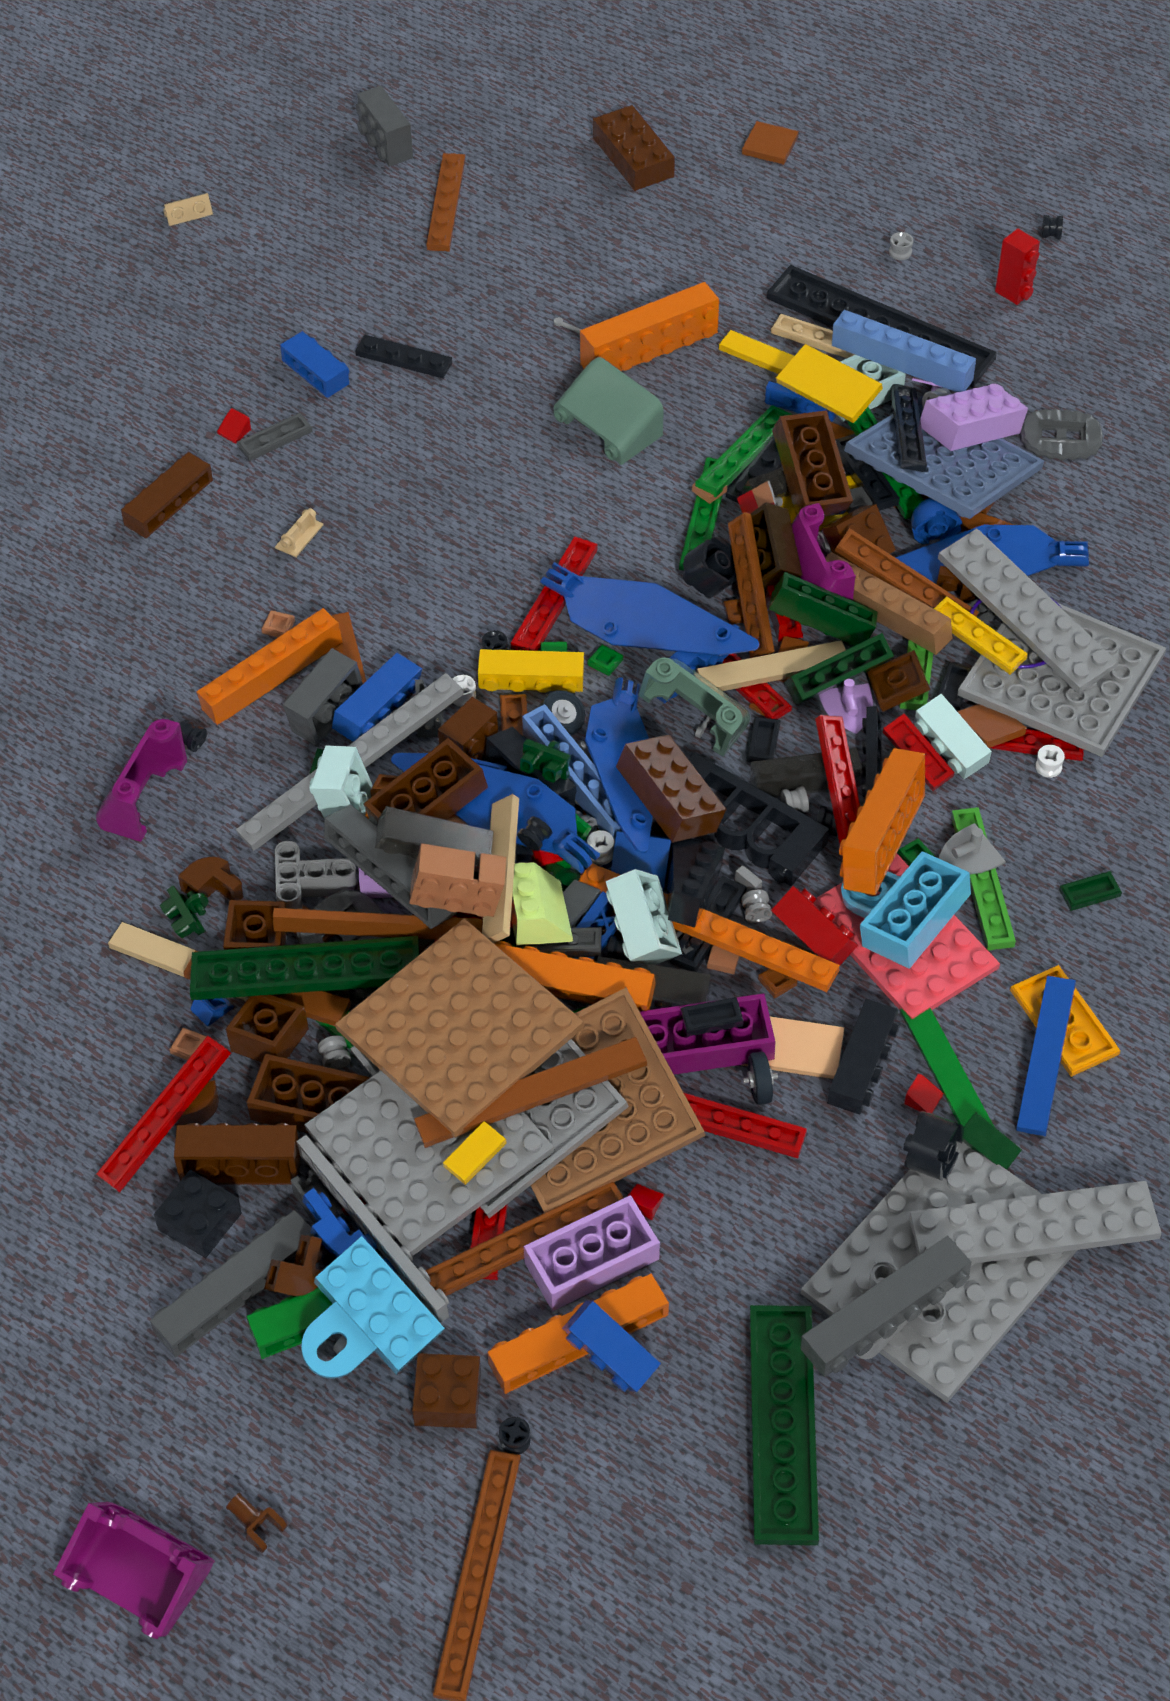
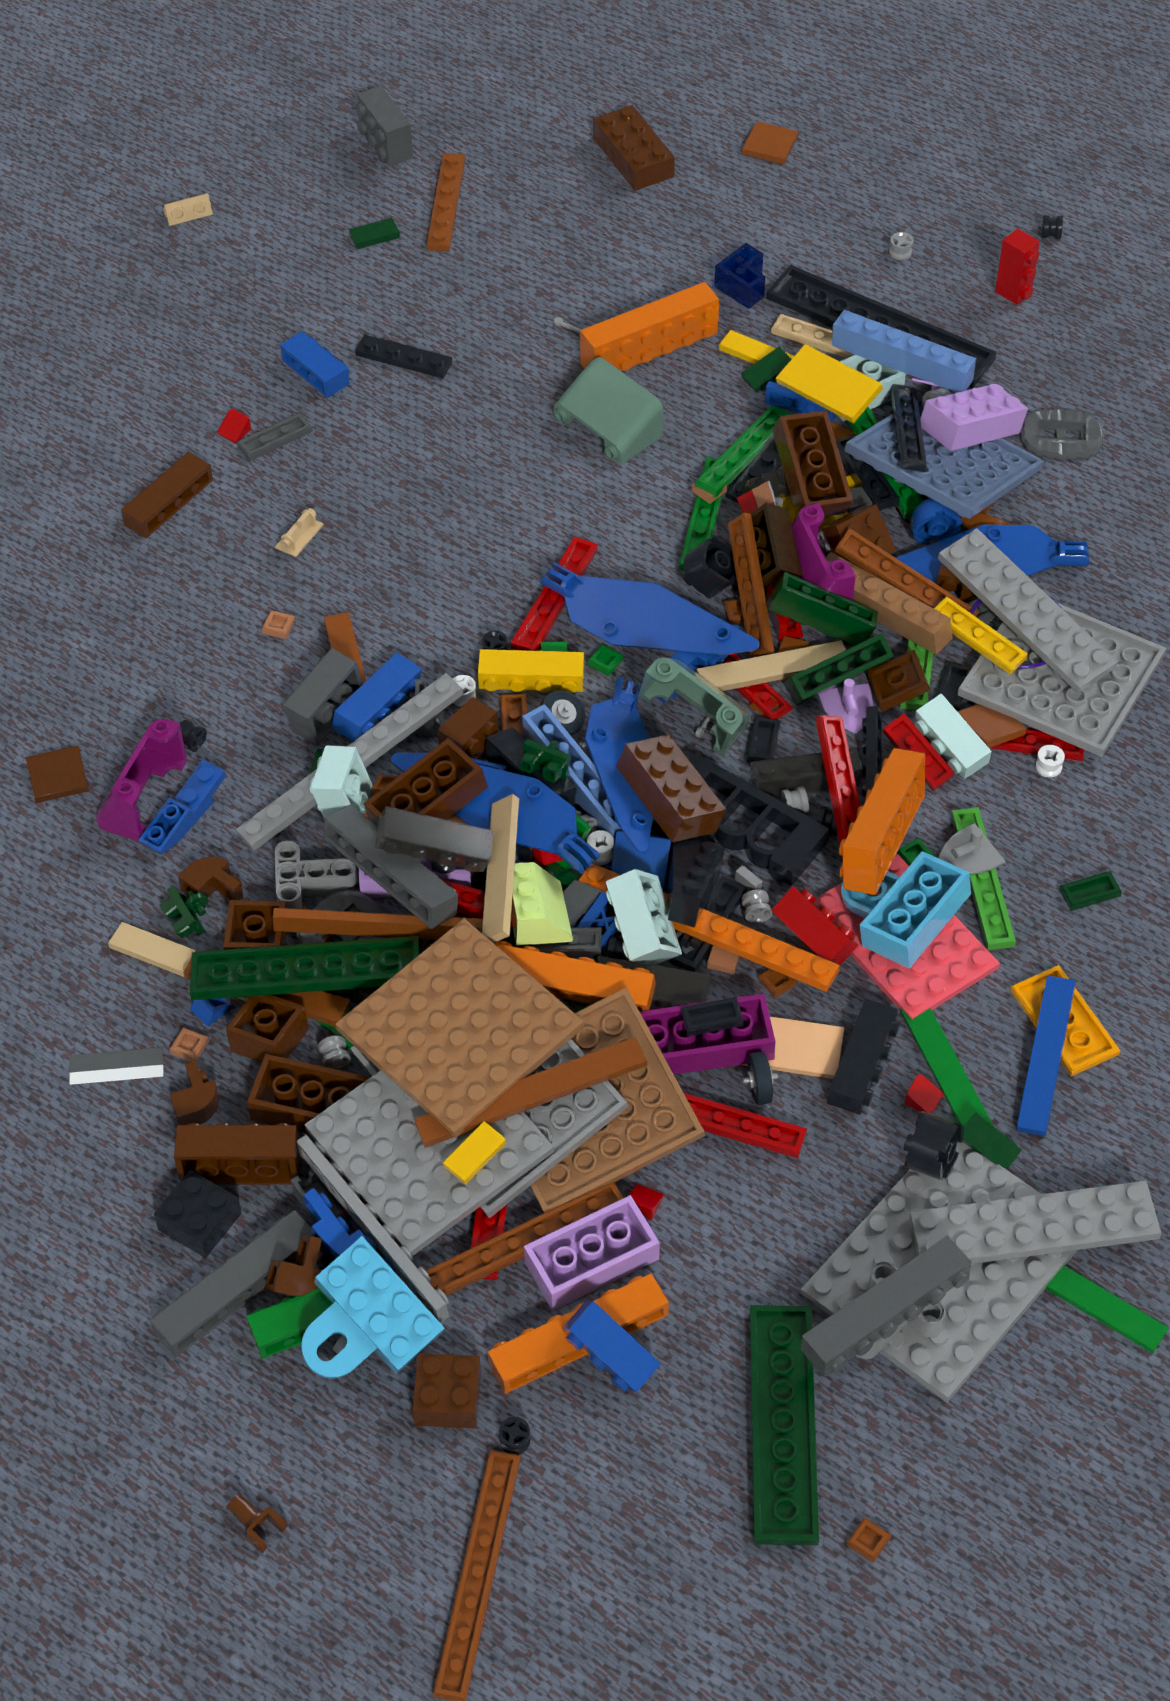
magenta windscreen [53,1502,215,1639] -> none
red tile [96,1035,231,1192] -> none
orange brick [196,608,343,725] -> none
nougat piece [409,843,506,917] -> none
black wheel [517,816,553,851] -> none
none -> reddish brown tile [26,746,89,803]
none -> sticker [70,1047,163,1085]
none -> blue slope [138,760,227,854]
none -> dark green tile [349,218,400,249]
none -> clear blue brick [714,243,766,309]
none -> dark green tile [741,346,792,393]
none -> dark orange tile [847,1517,891,1563]
none -> green tile [1045,1265,1169,1354]

